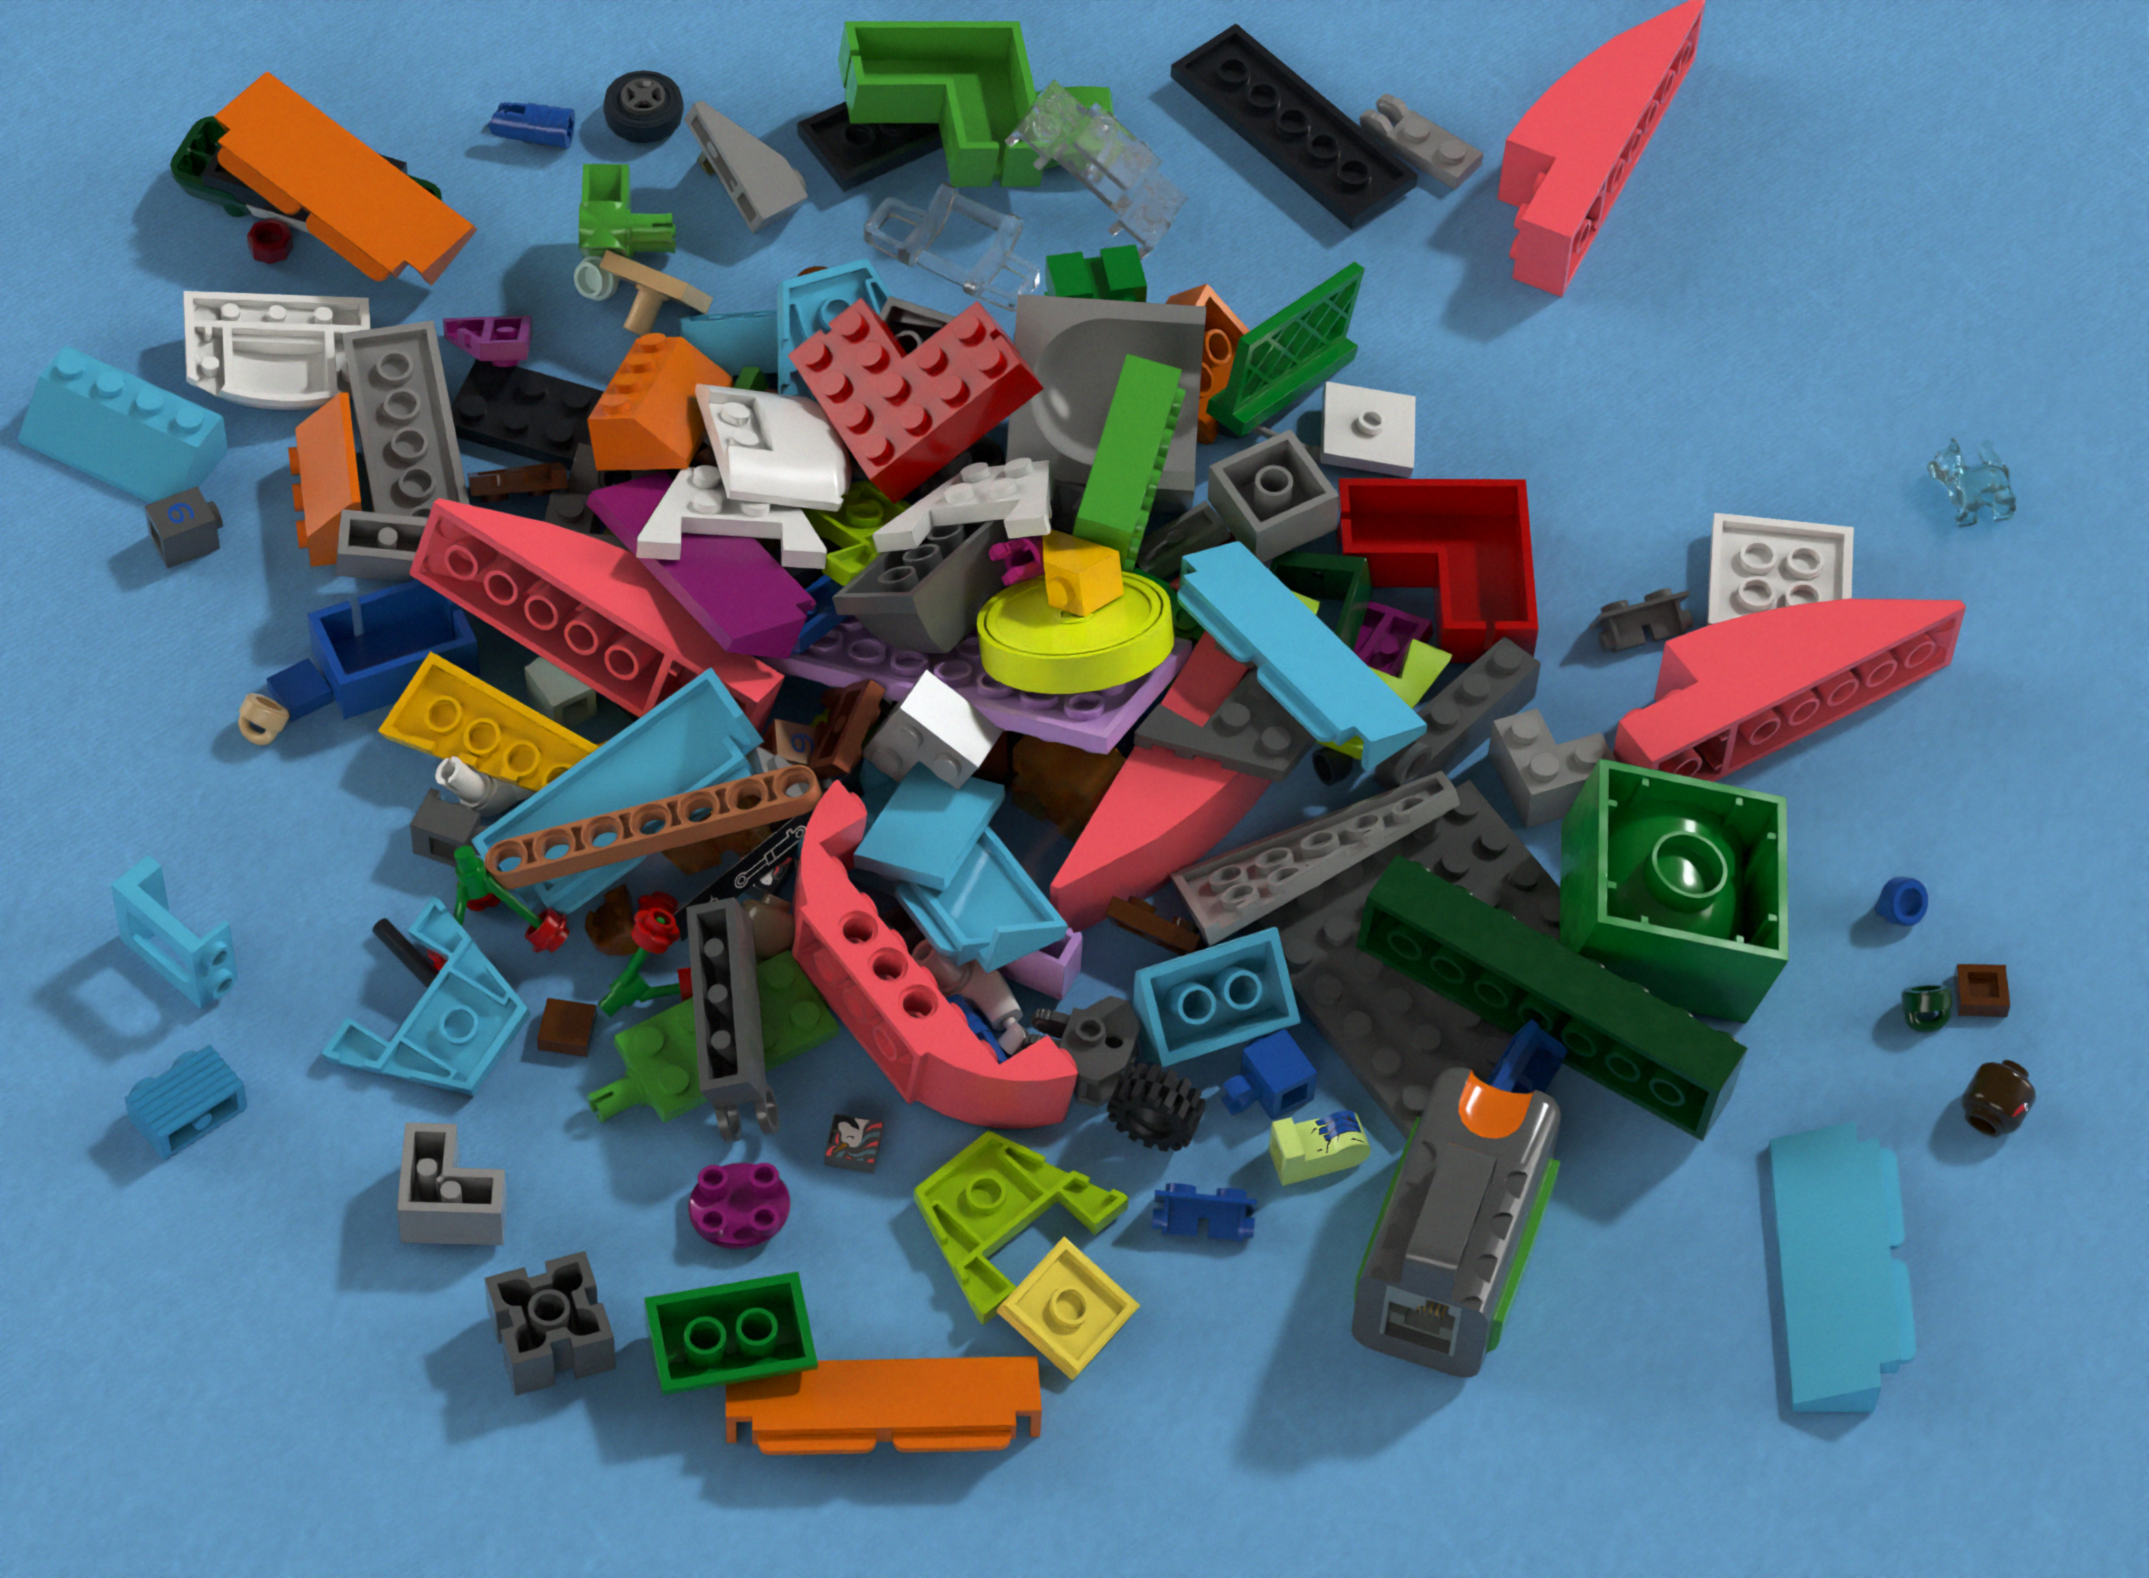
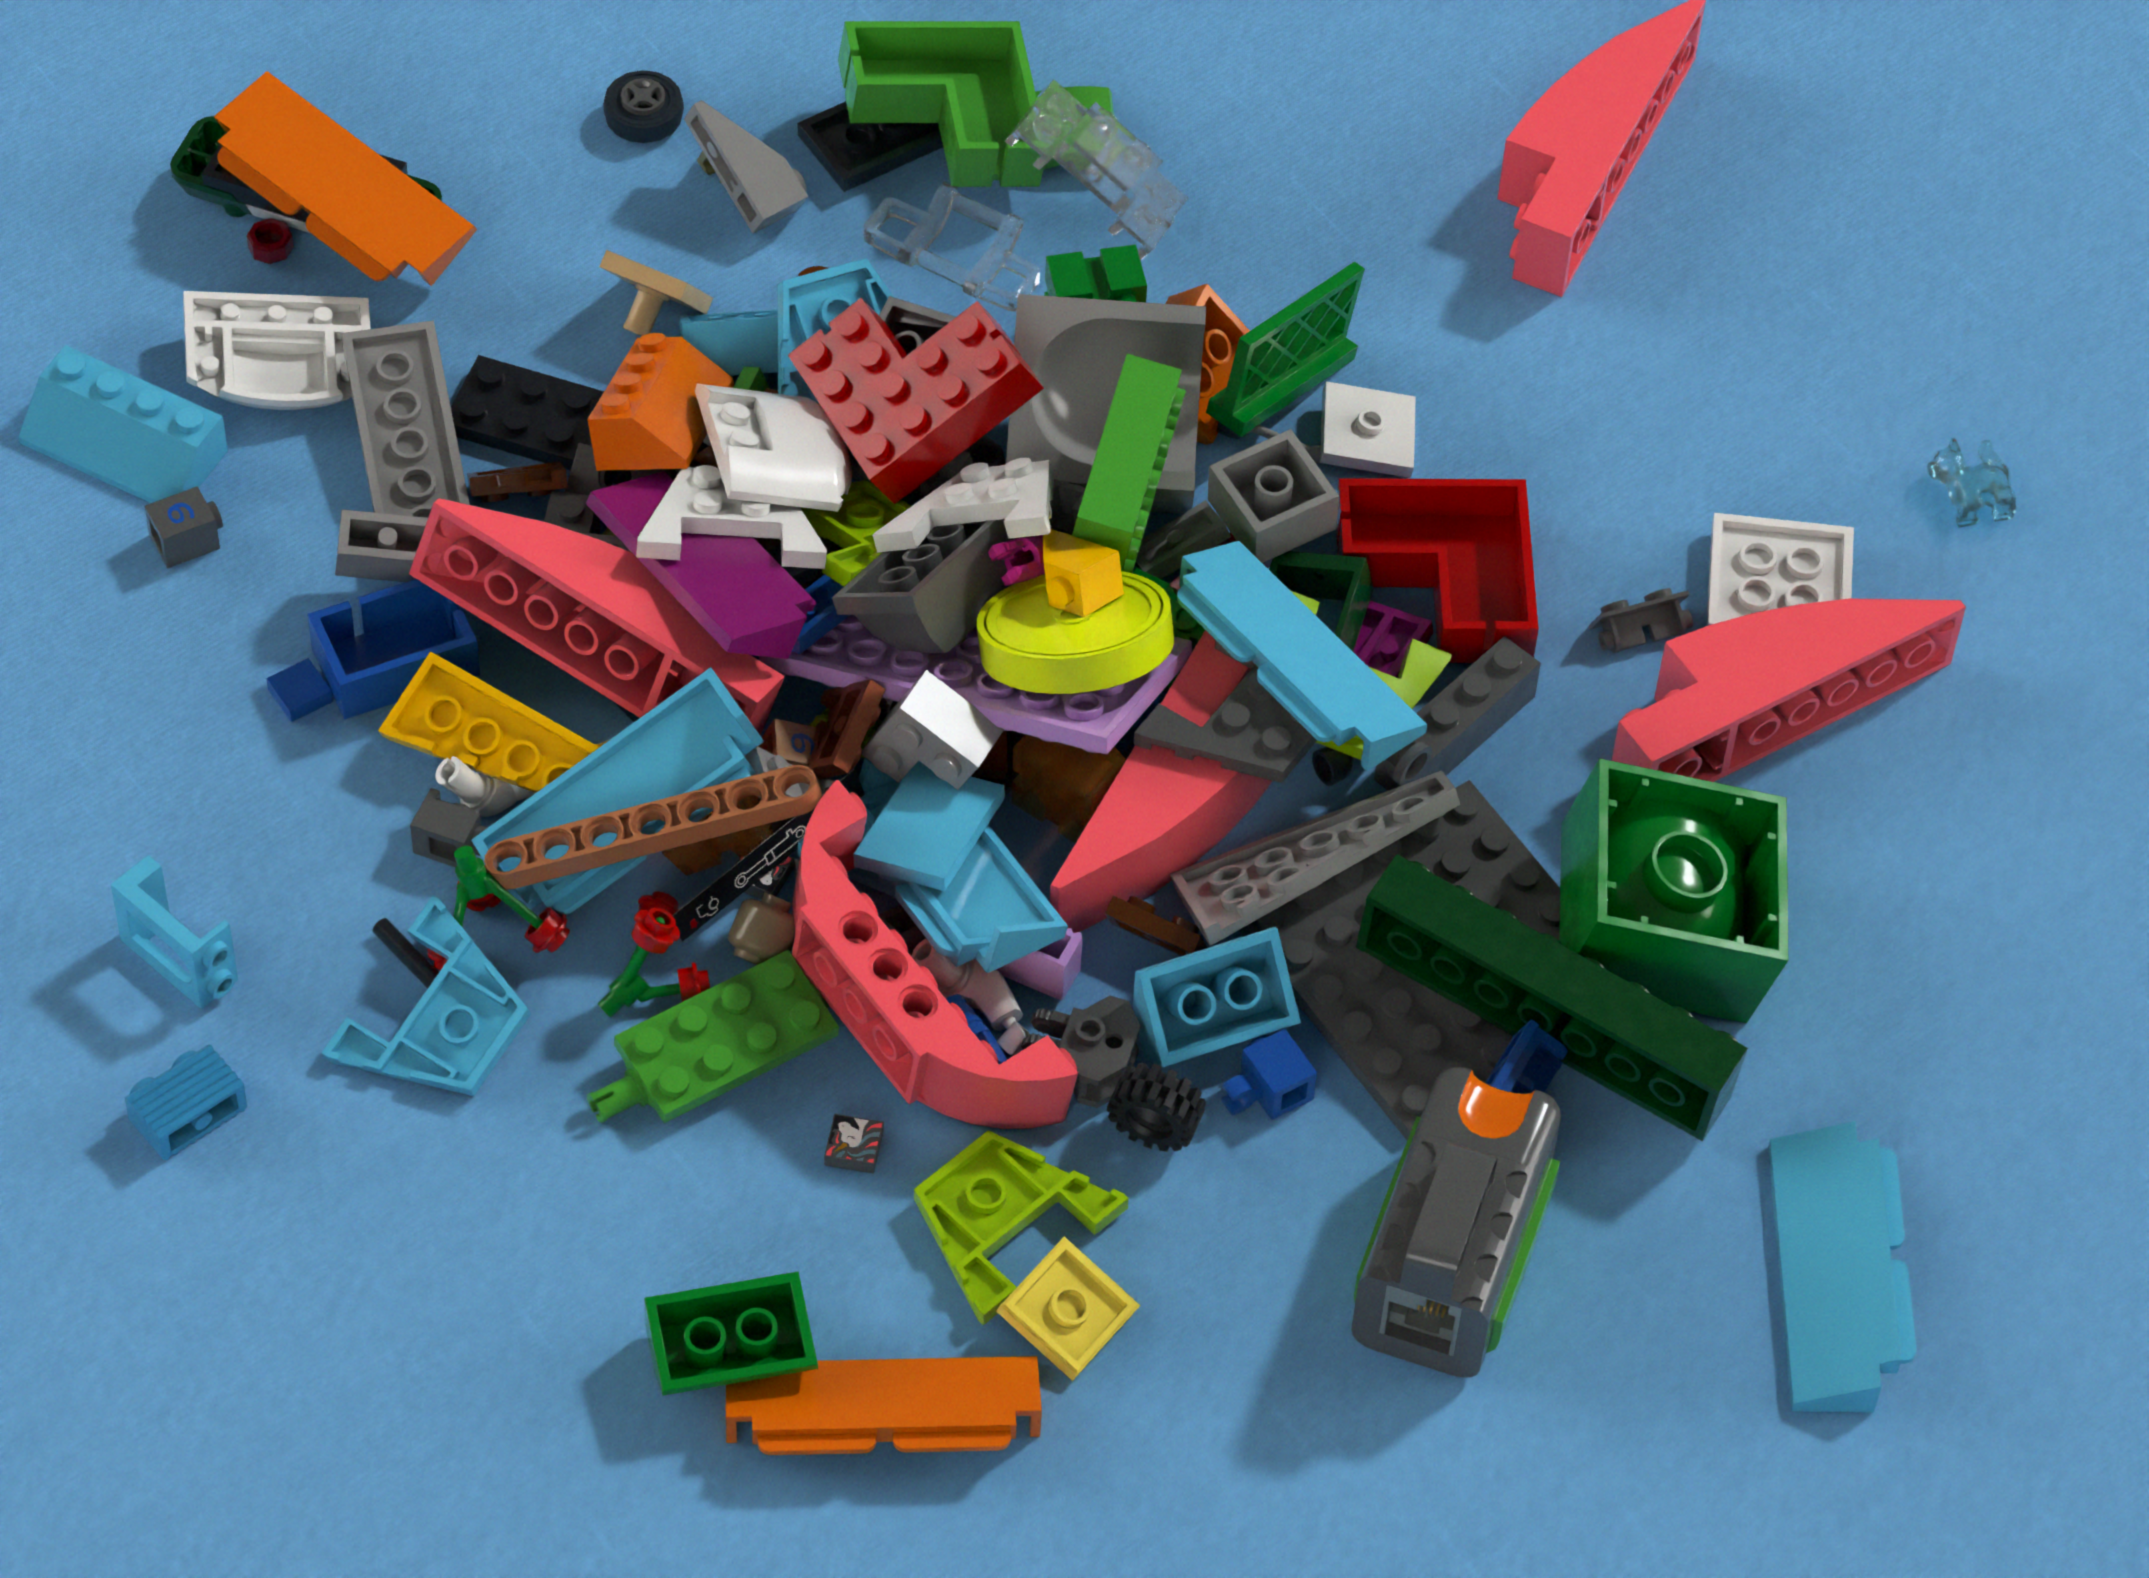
tan tile [238,693,290,746] -> none
orange slope [288,392,362,567] -> none
light grey brick [397,1122,507,1245] -> none
magenta wing [443,316,533,367] -> none
dark grey brick [484,1251,616,1396] -> none
blue hinge [487,101,575,149] -> none
light aqua brick [524,656,597,729] -> none
reddish brown tile [537,998,597,1057] -> none
light aqua plate [574,256,620,301] -> none
bright green piece [579,164,676,259] -> none
reddish brown tile [584,884,639,956] -> none
dark grey hinge [686,897,780,1143] -> none
magenta dish [688,1163,790,1249] -> none
blue hinge [1152,1183,1257,1243] -> none
black plate [1170,24,1418,230] -> none
yellowish green leg [1268,1111,1371,1186] -> none
light grey hinge [1359,93,1483,190] -> none
light grey brick [1488,708,1616,829] -> none
blue tile [1874,876,1928,926] -> none
dark green tile [1901,984,1952,1033] -> none
reddish brown tile [1954,964,2010,1017] -> none
dark brown head [1961,1060,2036,1137] -> none

